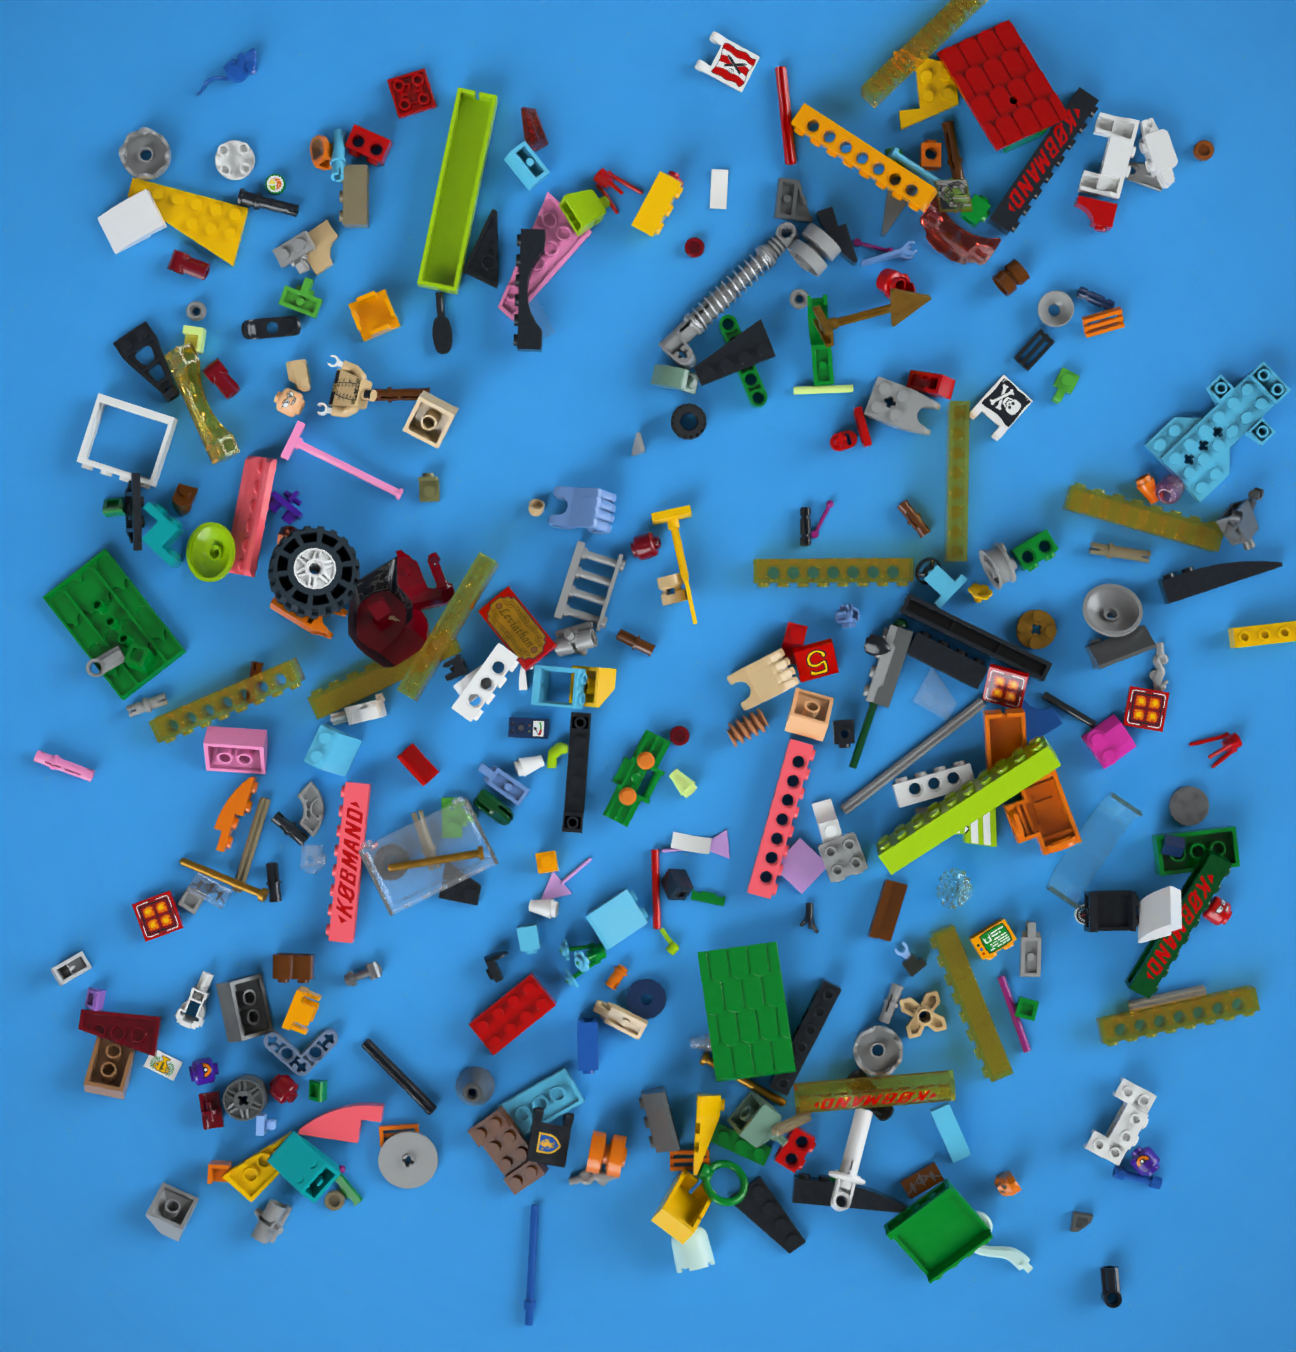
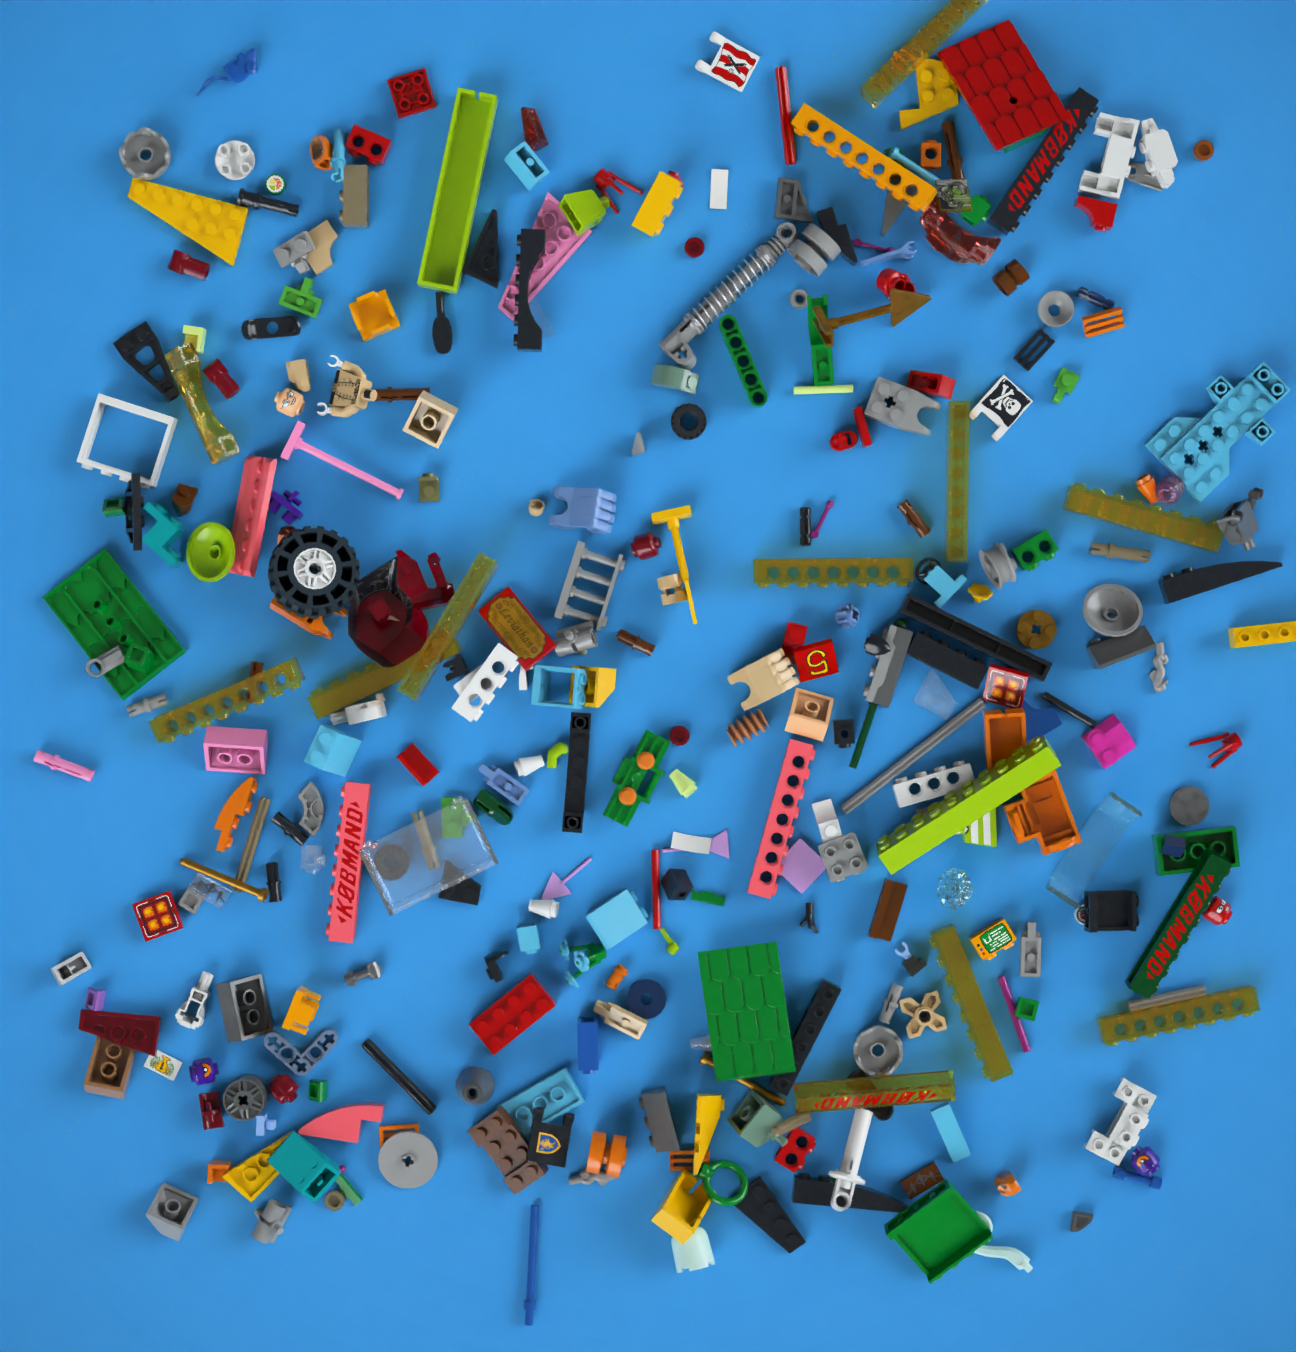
white slope [97,189,167,254] -> none
light grey plate [186,301,207,321] -> none
reddish brown brick [272,953,315,983] -> none
pearl gold bar [388,846,485,872] -> none
tile [508,717,549,739] -> none
light orange brick [535,851,559,874] -> none
black wing [694,319,776,387] -> none
green plate [710,1122,772,1166] -> none
black piece [1100,1266,1122,1308] -> none
tile [1122,686,1169,732] -> none
white slope [1137,886,1182,943] -> none

